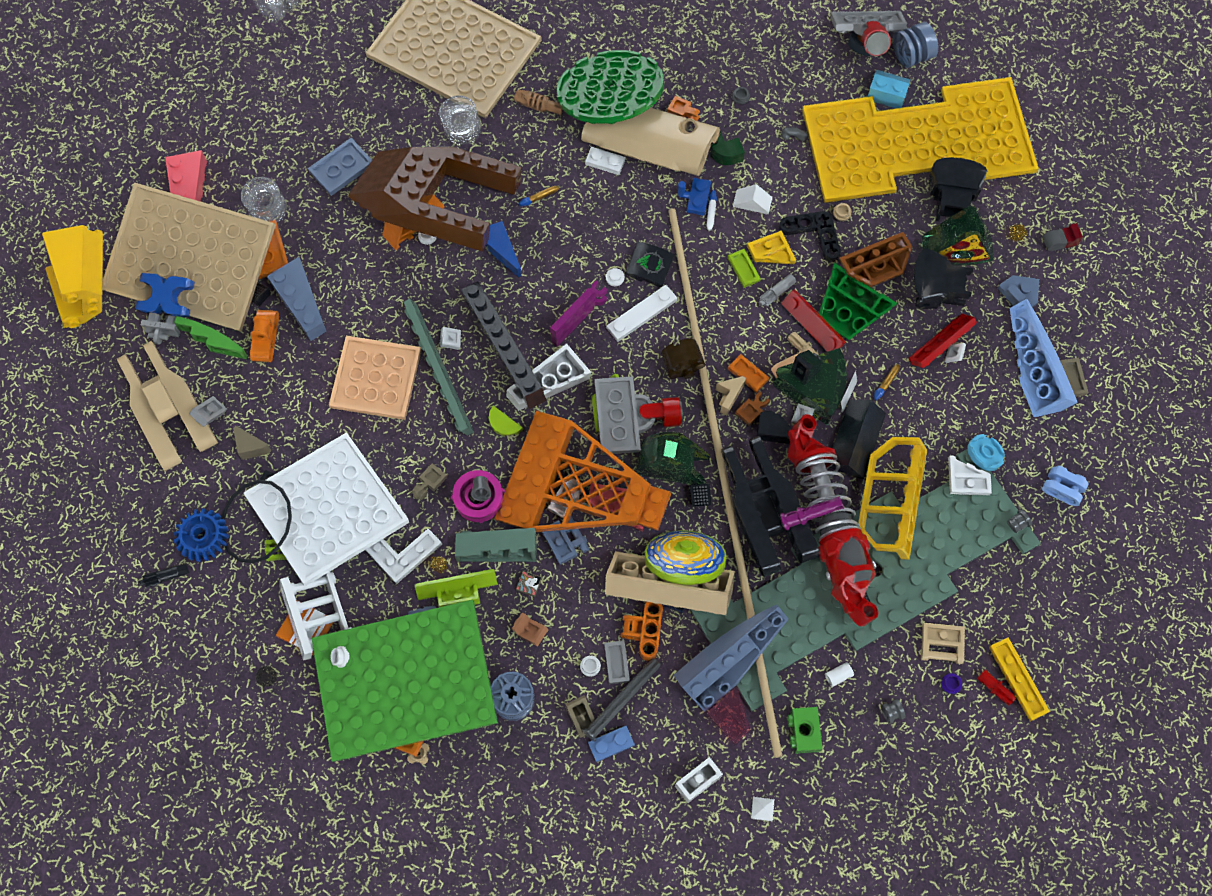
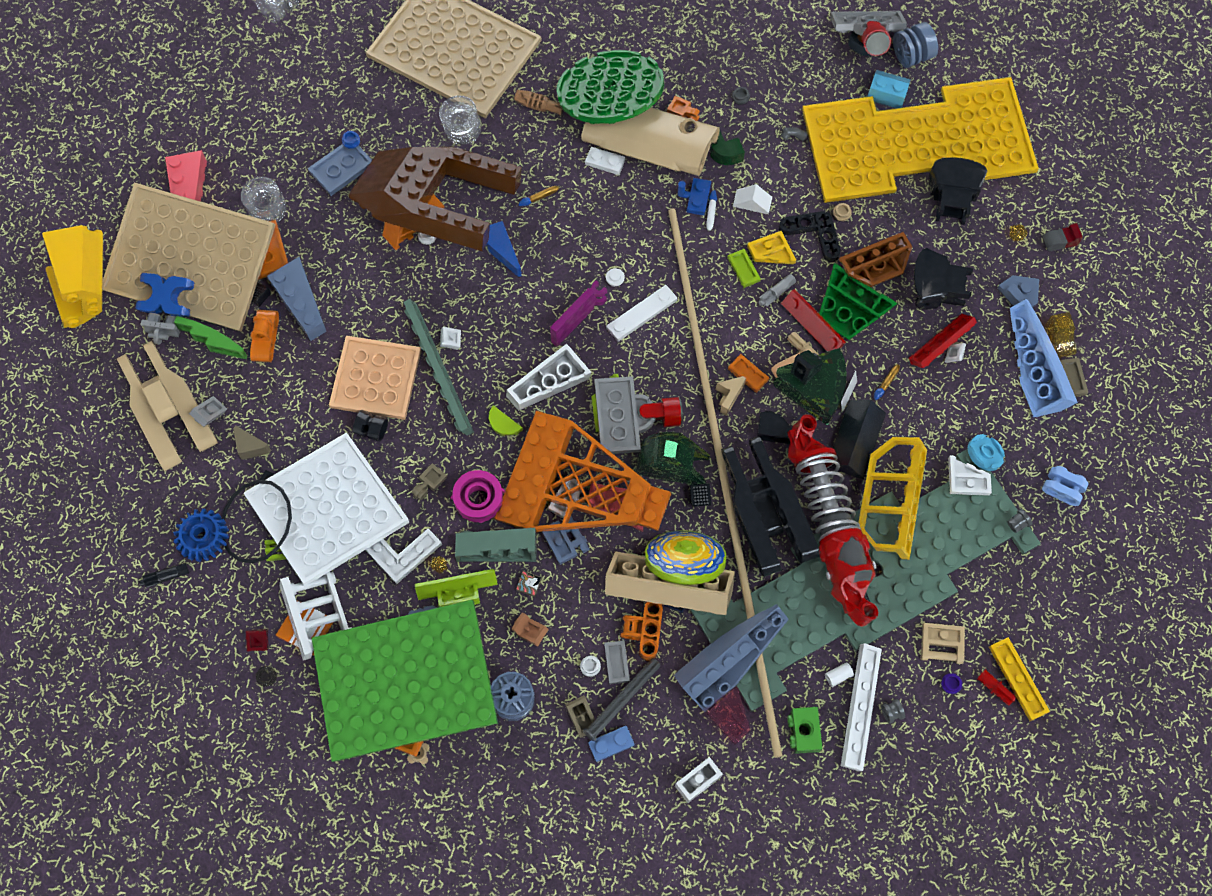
white plate [331,646,349,667] -> none
black brick [461,281,547,409] -> none
dark grey piece [471,476,491,501] -> none
black slope [625,241,675,288] -> none
dark brown brick [661,339,706,379] -> none
dark orange plate [735,391,771,426] -> none
white slope [751,797,774,821] -> none
magenta pin [780,496,844,531] -> none
white slope [792,403,815,423] -> none
clear green piece [922,206,994,266] -> none
none -> dark red tile [246,629,269,651]
none -> blue plate [342,131,360,149]
none -> black wheel [353,410,388,442]
none -> white plate [841,643,882,771]
none -> clear yellow arch [1045,312,1077,358]

